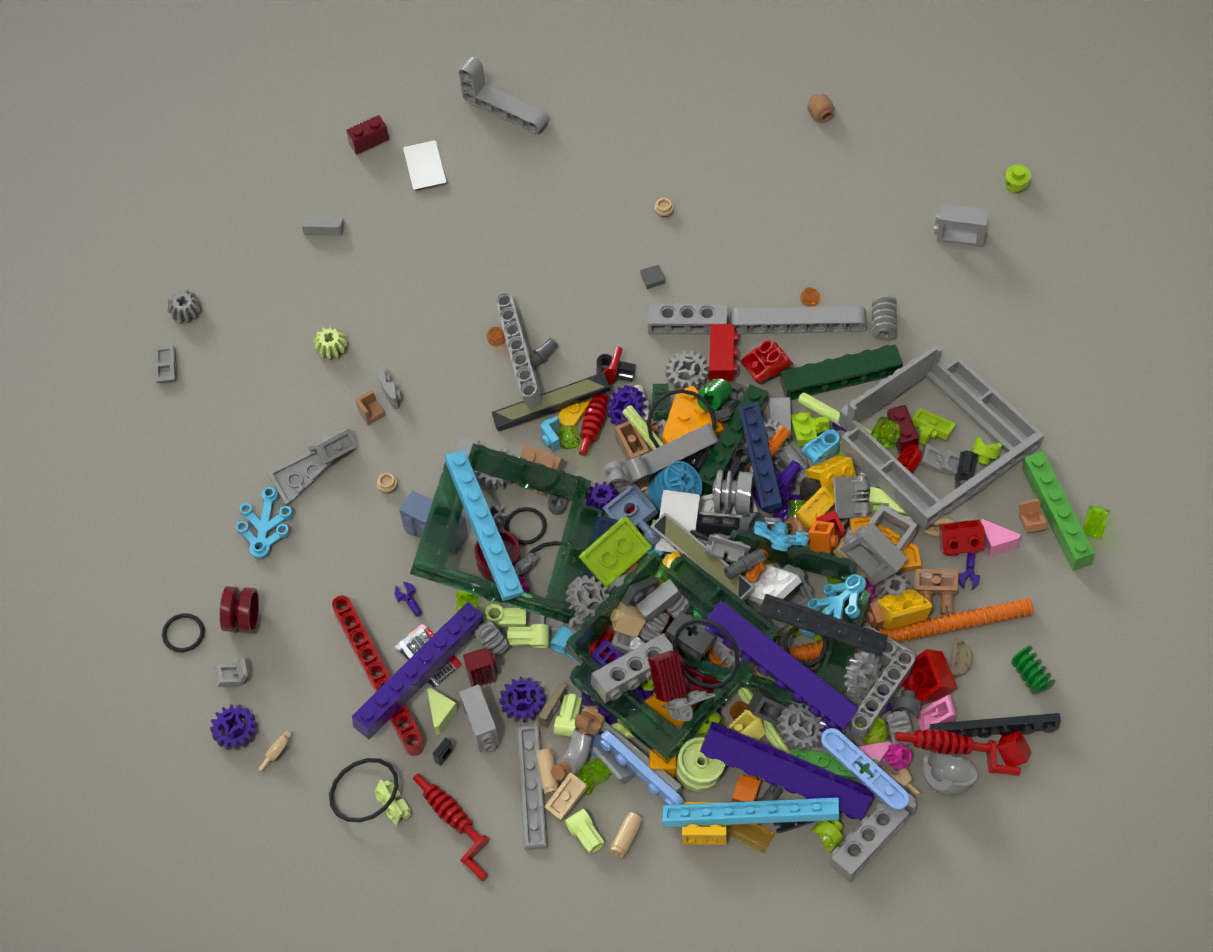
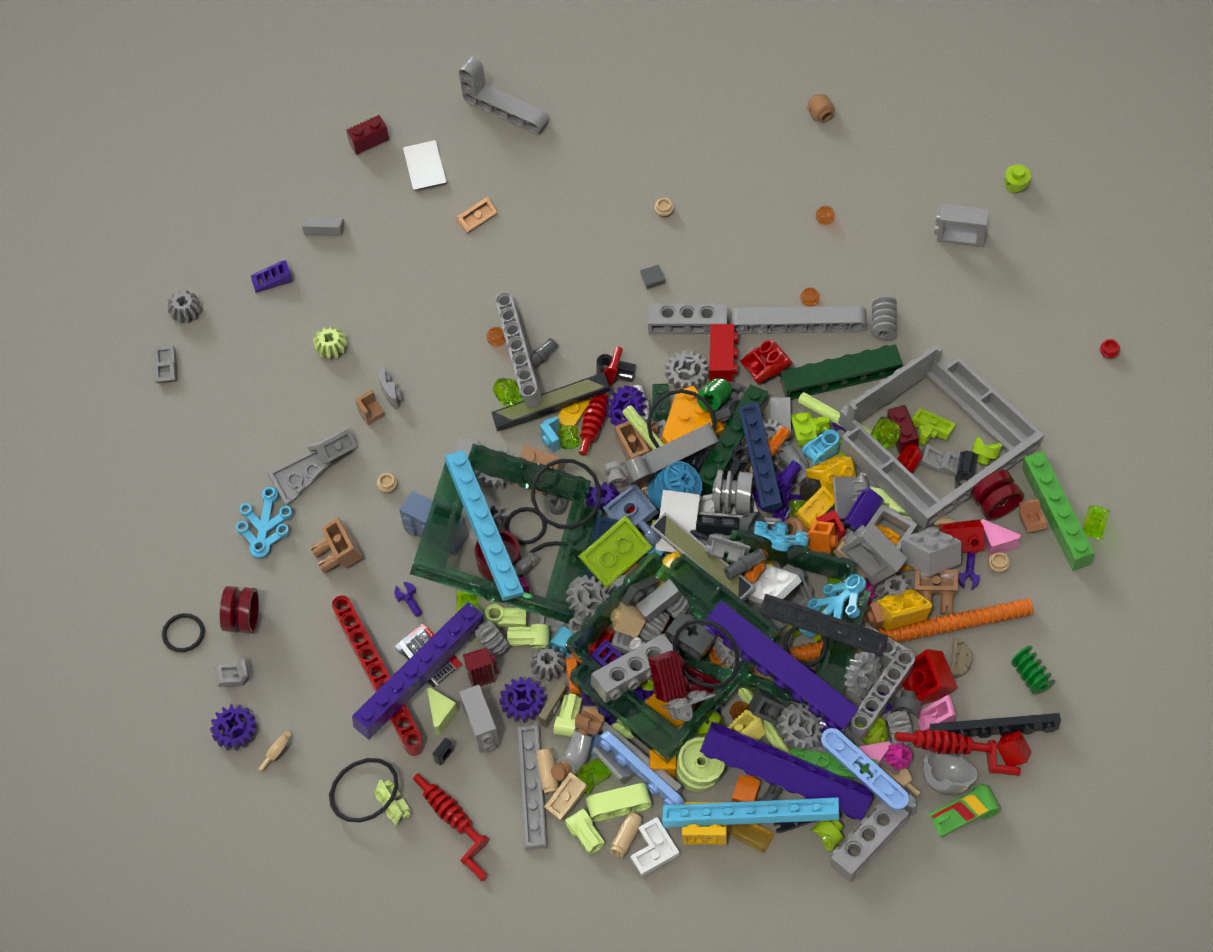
none -> dark purple slope [250,260,293,293]
none -> medium nougat brick [310,517,364,573]
none -> light nougat slope [455,196,498,233]
none -> clear neon green piece [493,378,522,405]
none -> light grey gear [530,644,566,682]
none -> black piece [531,459,601,529]
none -> orange beam [565,656,581,695]
none -> yellowish green beam [586,783,652,822]
none -> white plate [630,817,680,877]
none -> clear orange plate [816,206,835,224]
none -> dark purple brick [842,488,884,532]
none -> light grey brick [901,527,961,576]
none -> bright green door [929,784,1001,837]
none -> dark red wheel [970,470,1025,521]
none -> tan plate [988,552,1010,573]
none -> red plate [1100,339,1120,358]

